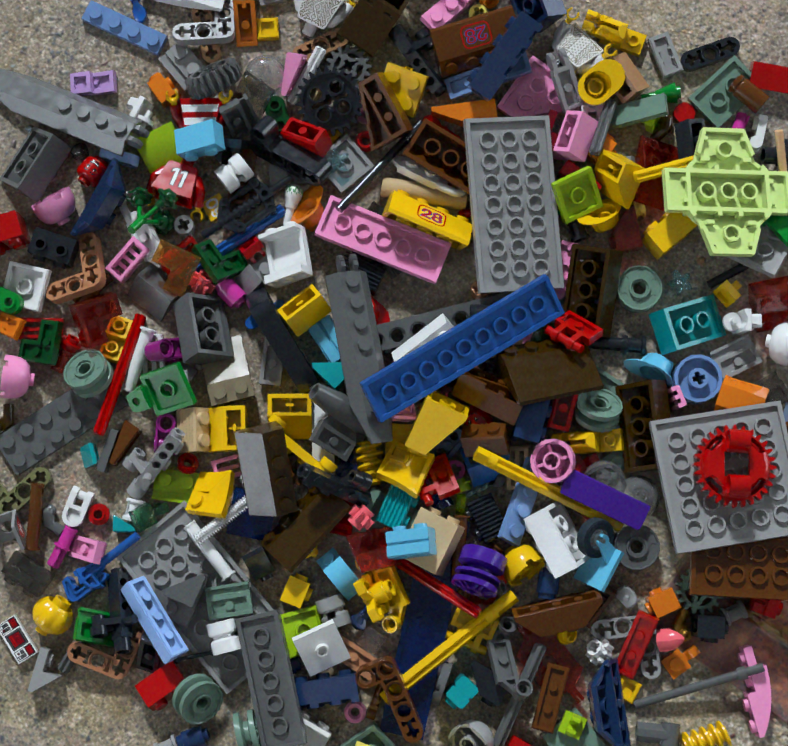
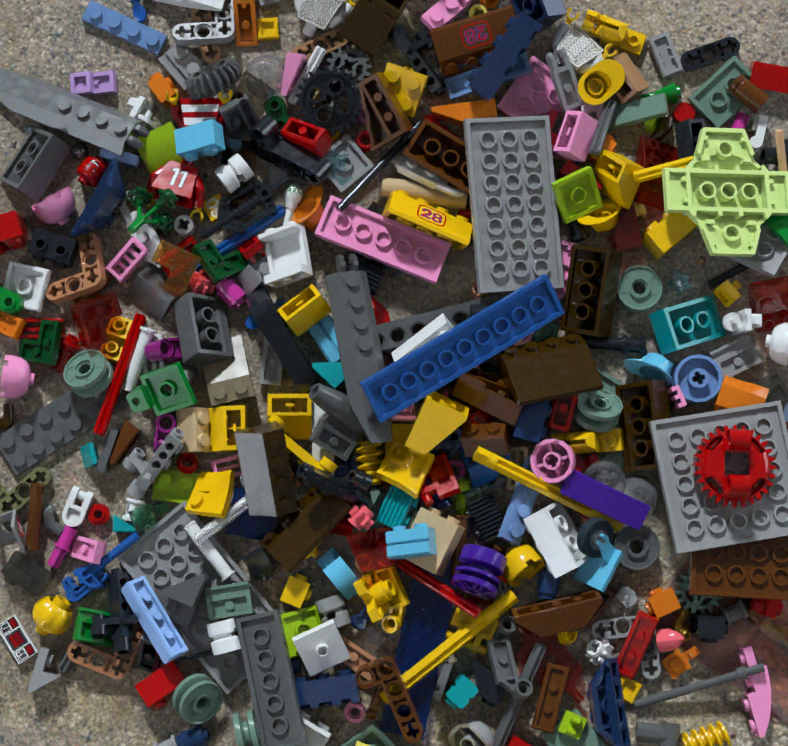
red plate [545,310,603,353] -> none

